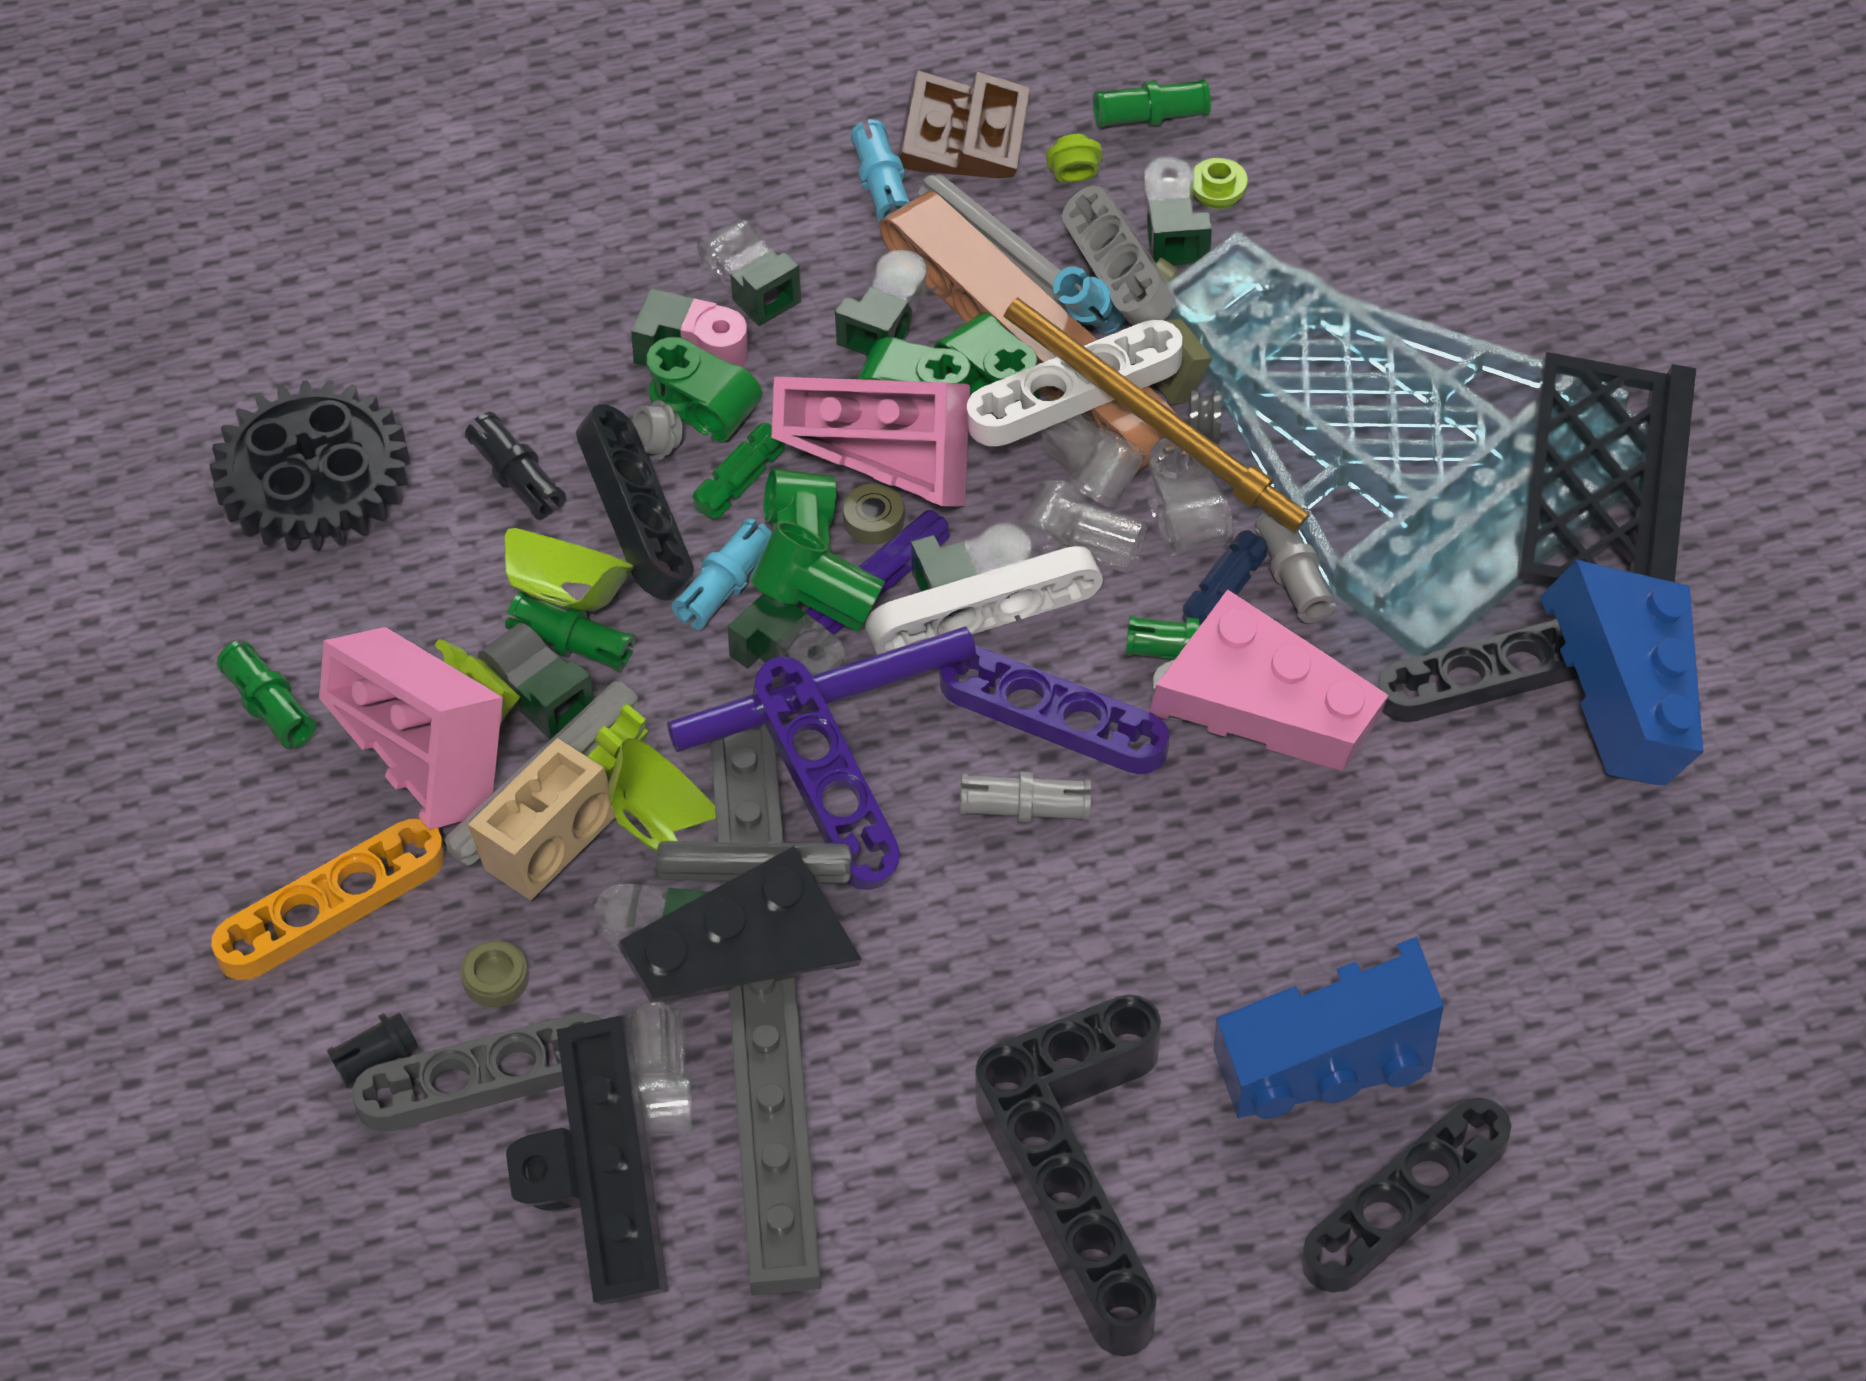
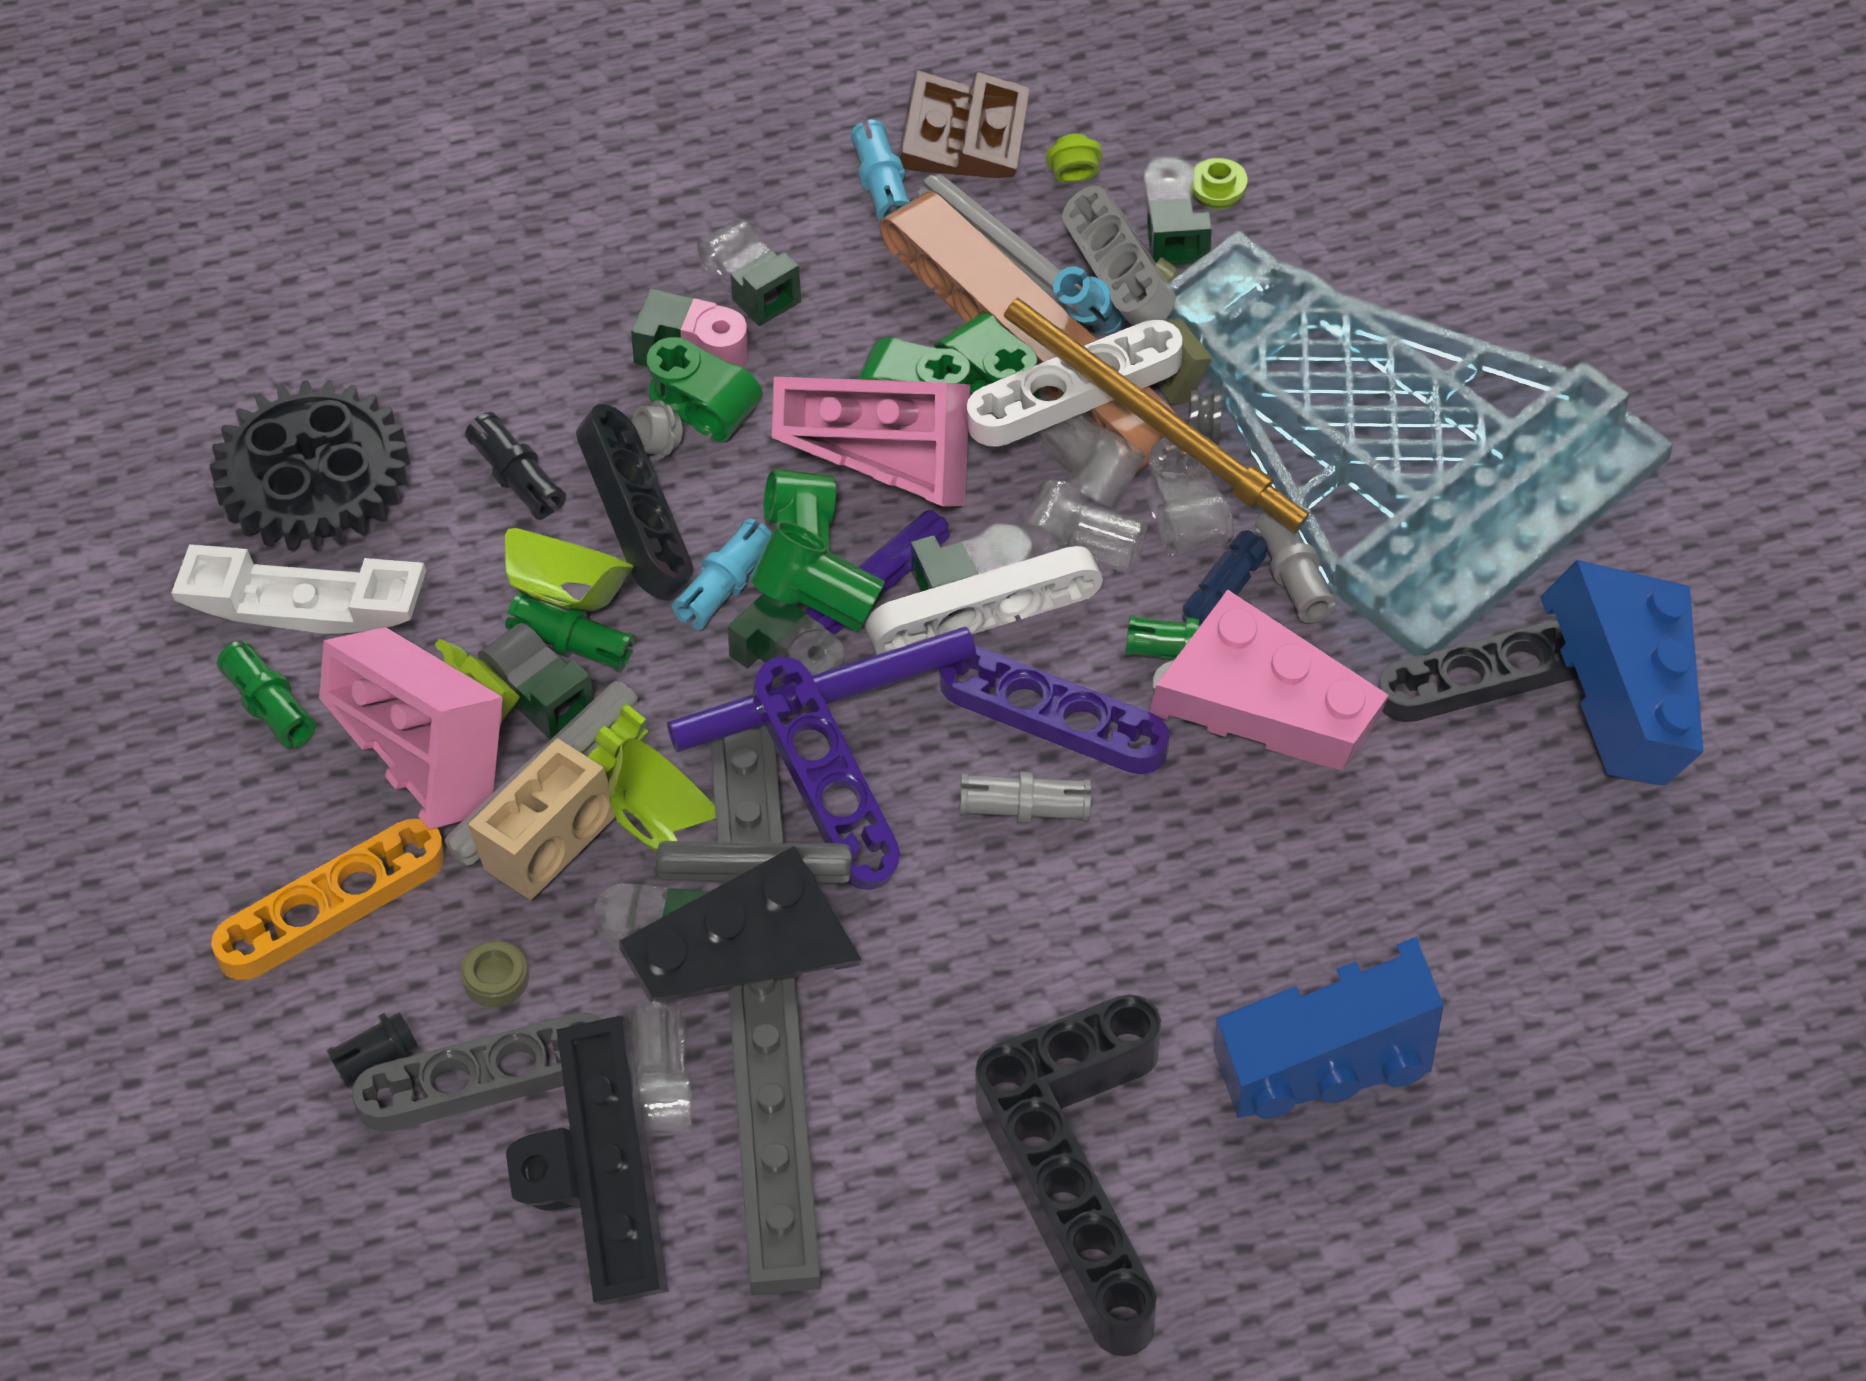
green axle [692,423,785,520] -> none
leg [835,250,928,356] -> none
olive tile [843,483,904,544] -> none
green pin [1093,79,1211,128] -> none
black beam [1301,1098,1511,1293] -> none
black fence [1516,352,1696,585] -> none
none -> white slope [171,544,426,634]

